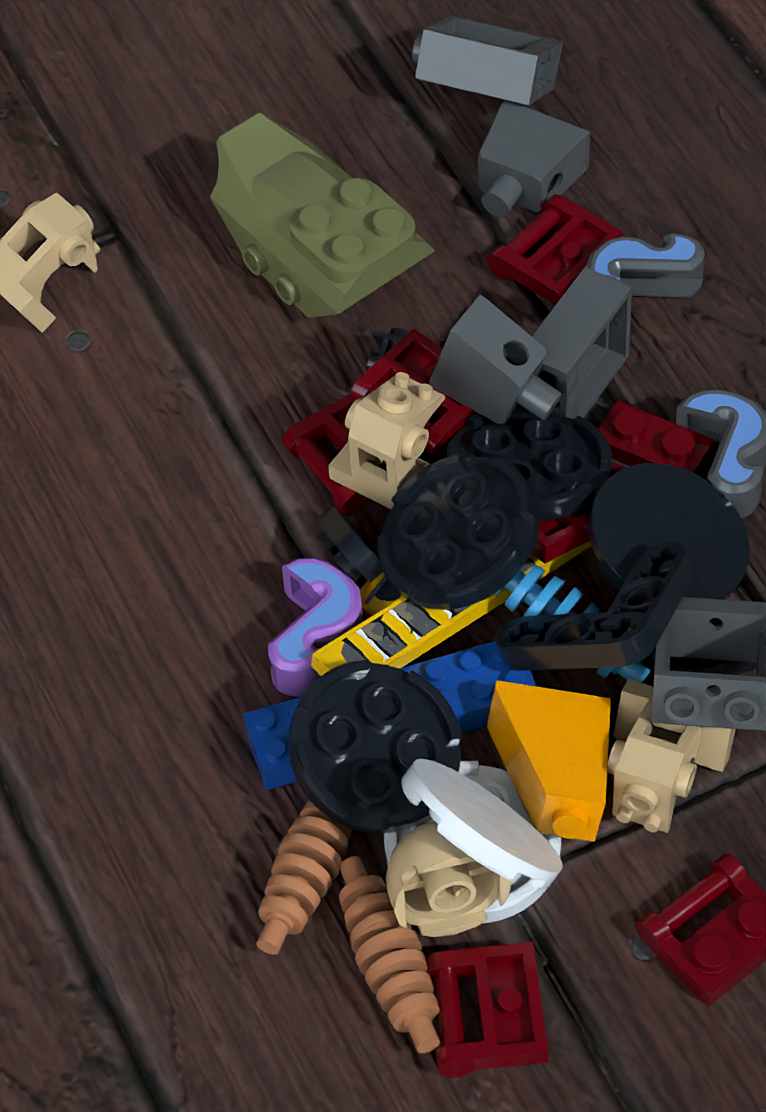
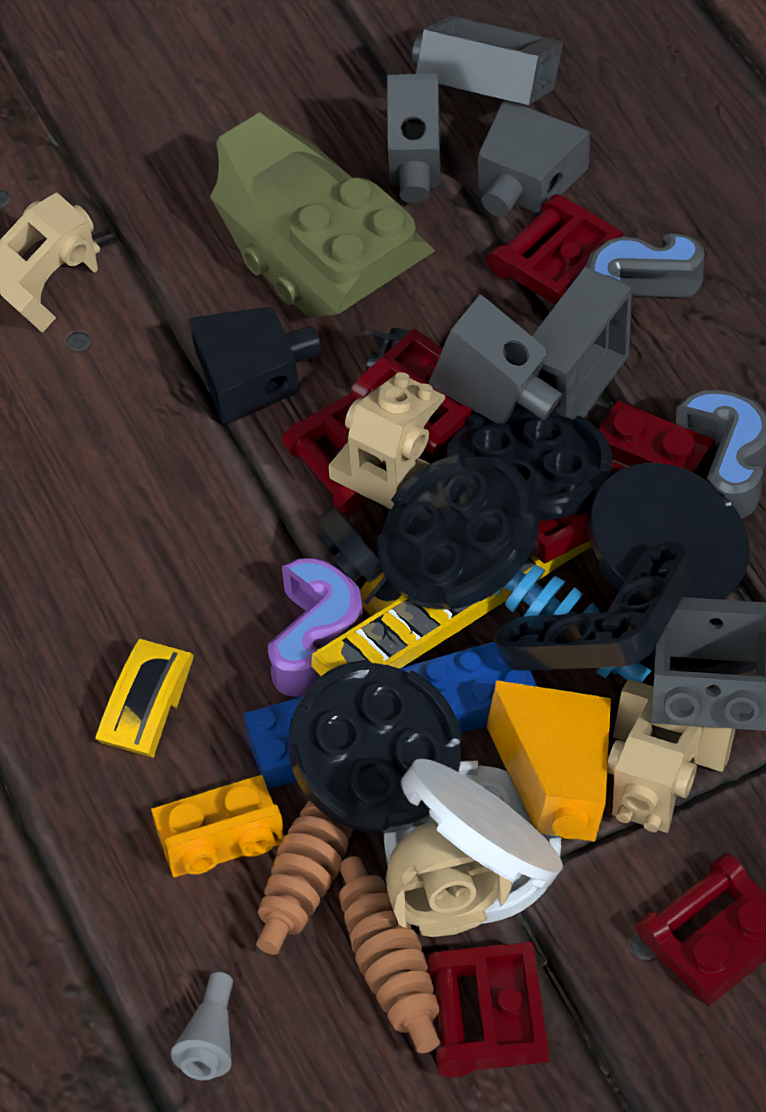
none -> yellow slope [95,639,194,758]
none -> light orange bracket [151,775,284,878]
none -> light grey cone [171,972,233,1080]
none -> black torso [189,306,321,425]
none -> dark grey torso [387,74,441,203]

